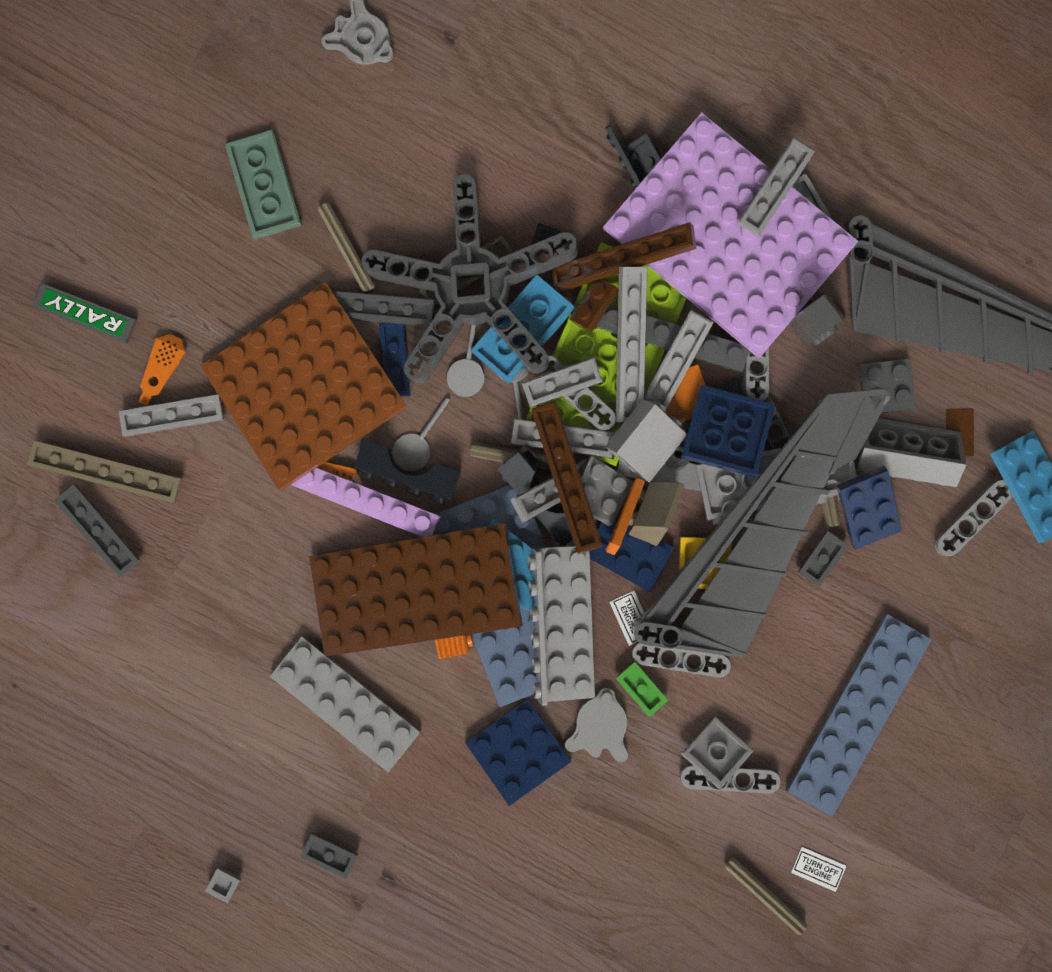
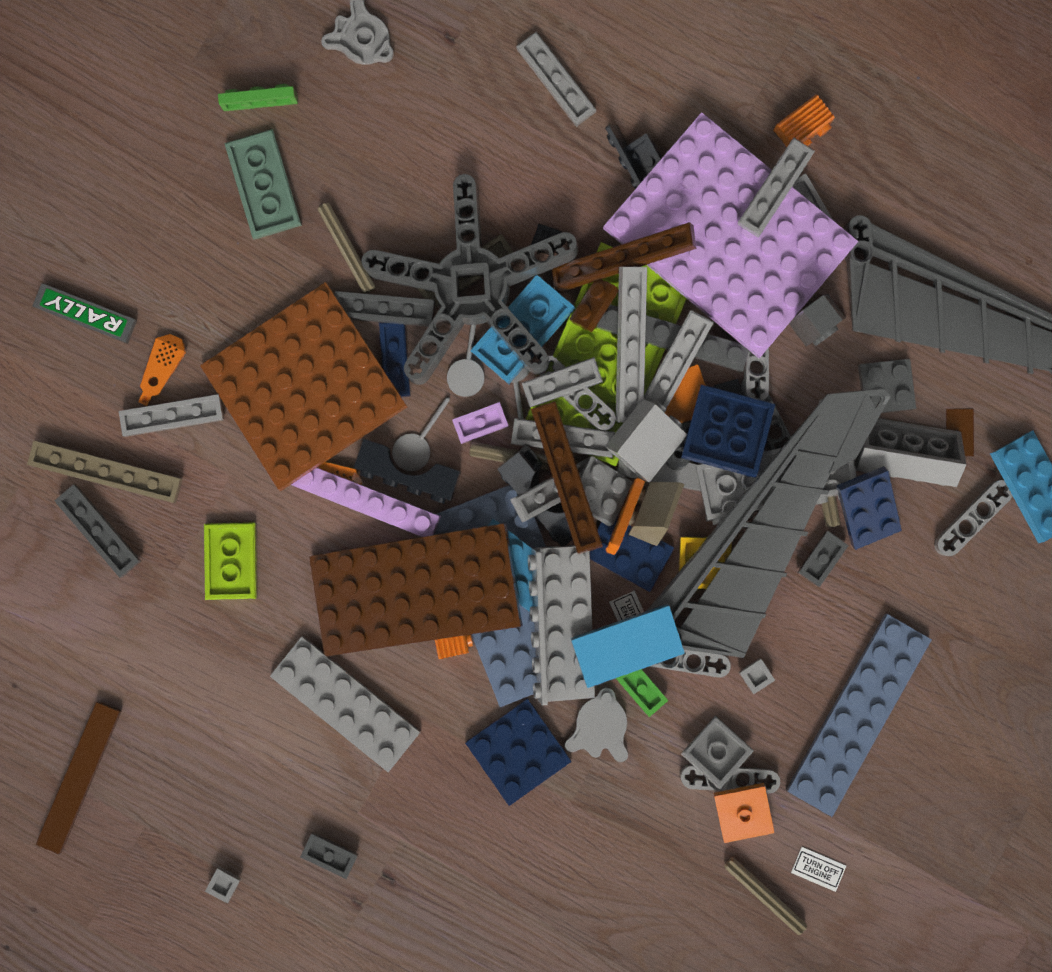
none -> reddish brown tile [35,701,122,854]
none -> lime tile [204,523,257,600]
none -> bright green plate [218,84,298,111]
none -> lavender plate [452,402,508,444]
none -> light grey tile [516,32,596,127]
none -> dark azure tile [570,604,685,688]
none -> orange plate [713,783,774,843]
none -> light grey plate [739,658,775,694]
none -> orange brick [773,94,835,147]

